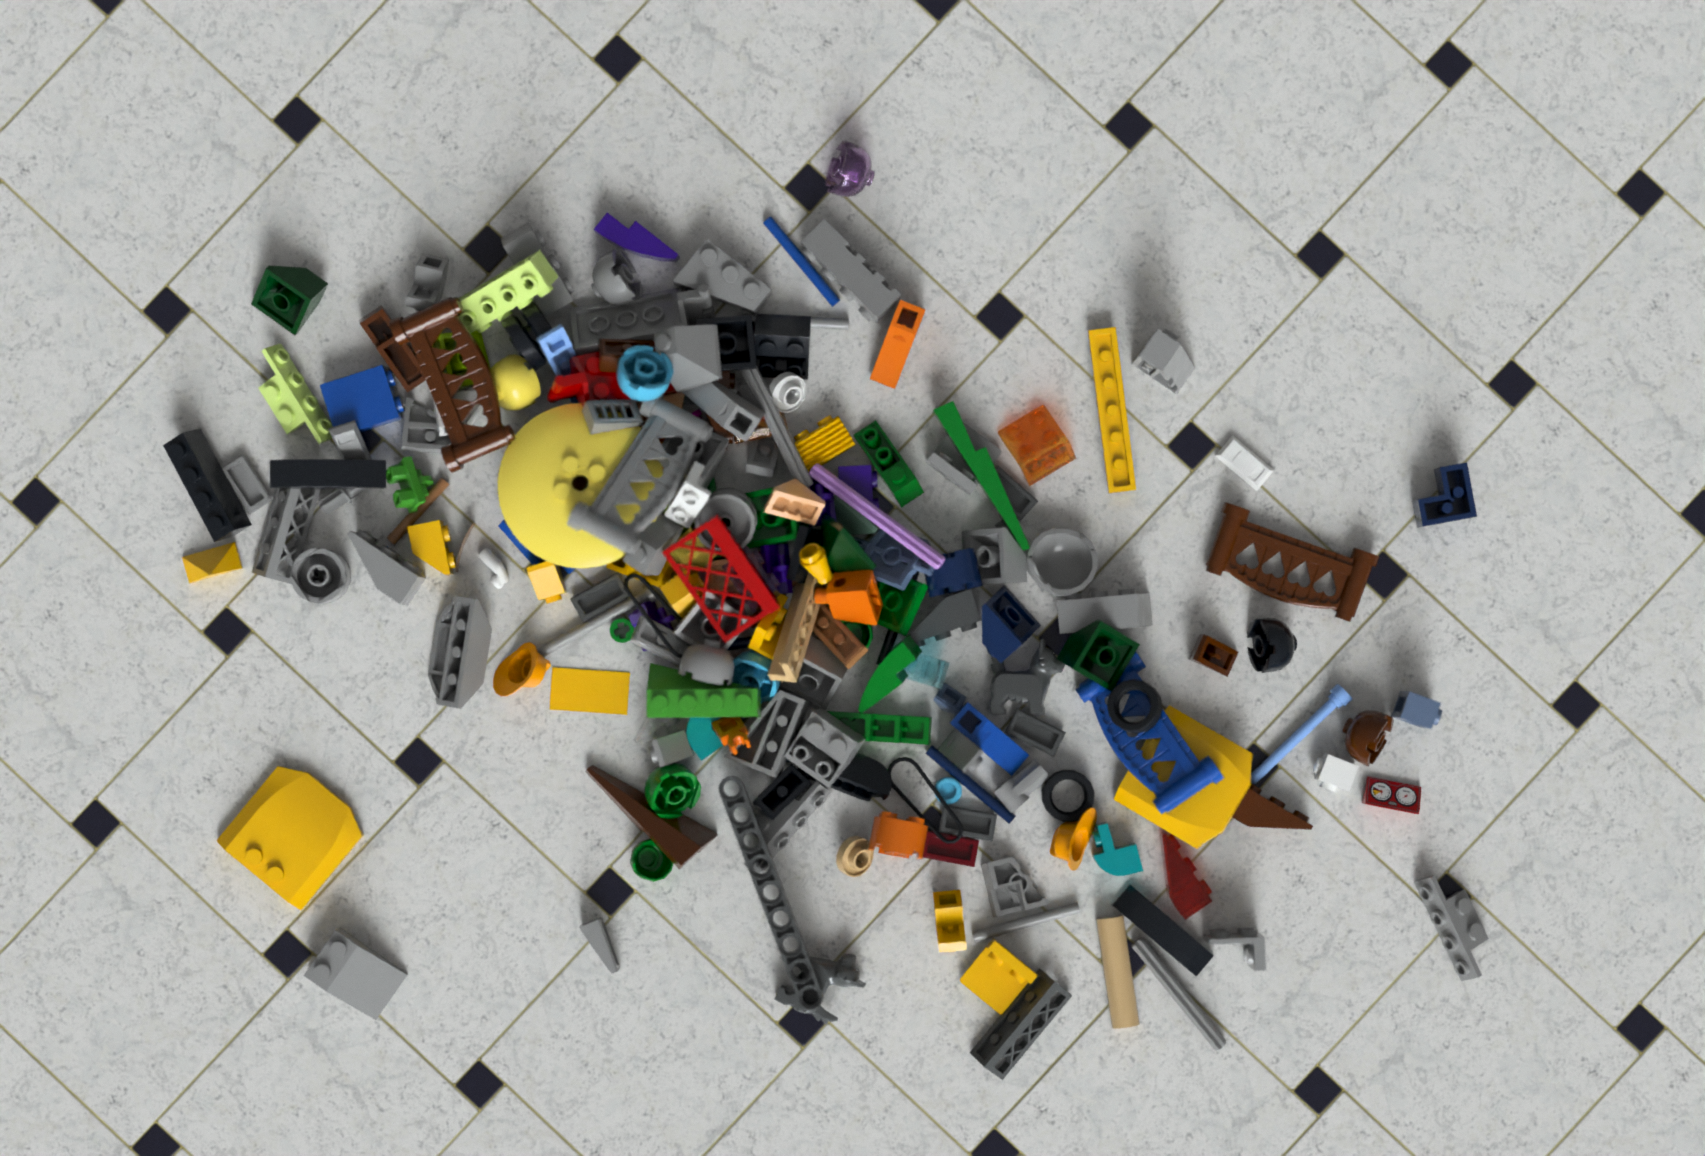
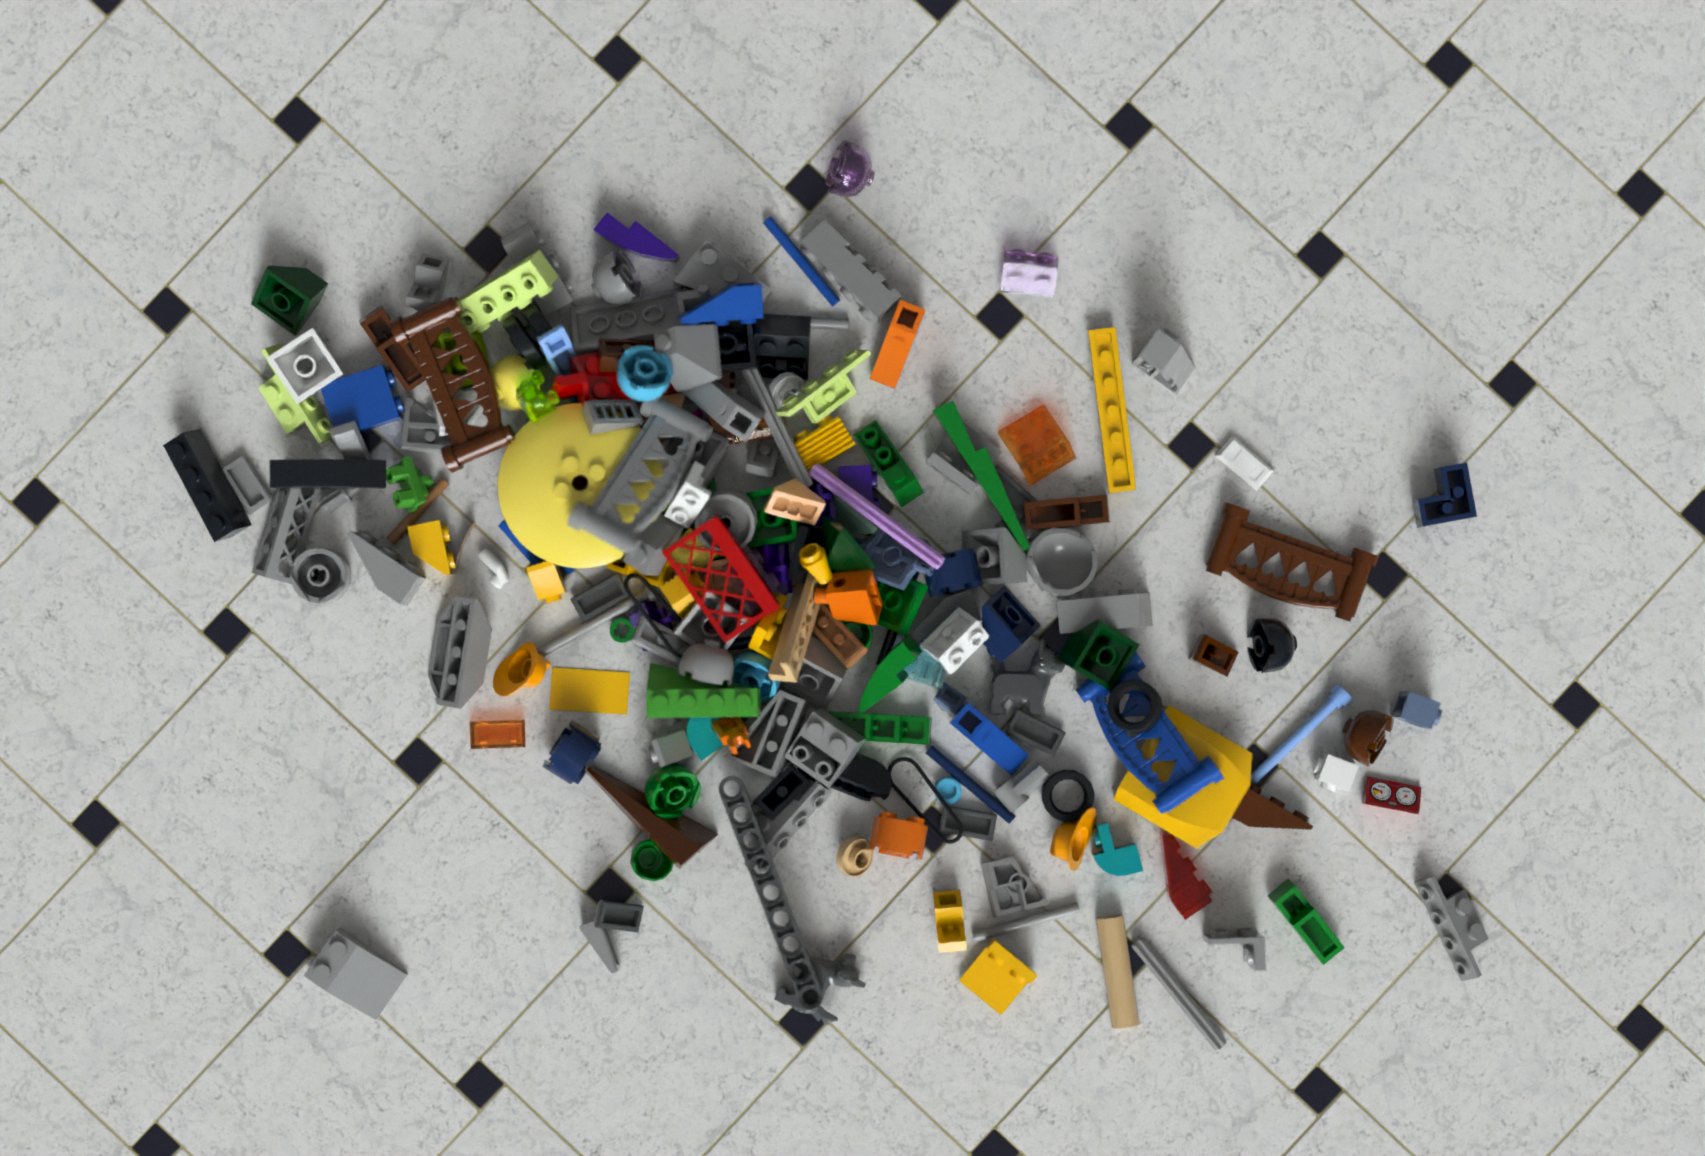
yellow slope [182,542,243,583] -> none
yellow wedge [216,766,364,910] -> none
dark red tile [923,830,979,867] -> none
light grey slope [938,728,983,773] -> none
dark grey fence [970,968,1072,1080] -> none
black slope [1113,884,1214,976] -> none
none -> white slope [267,328,344,404]
none -> clear orange tile [470,720,526,749]
none -> clear neon green piece [516,370,560,425]
none -> dark blue brick [542,720,602,784]
none -> dark grey tile [594,900,644,933]
none -> blue slope [677,282,763,326]
none -> yellowish green bracket [775,348,871,424]
none -> white bracket [920,607,989,674]
none -> clear purple bracket [1000,249,1058,298]
none -> reddish brown slope [1024,495,1110,530]
none -> green slope [1267,879,1345,965]

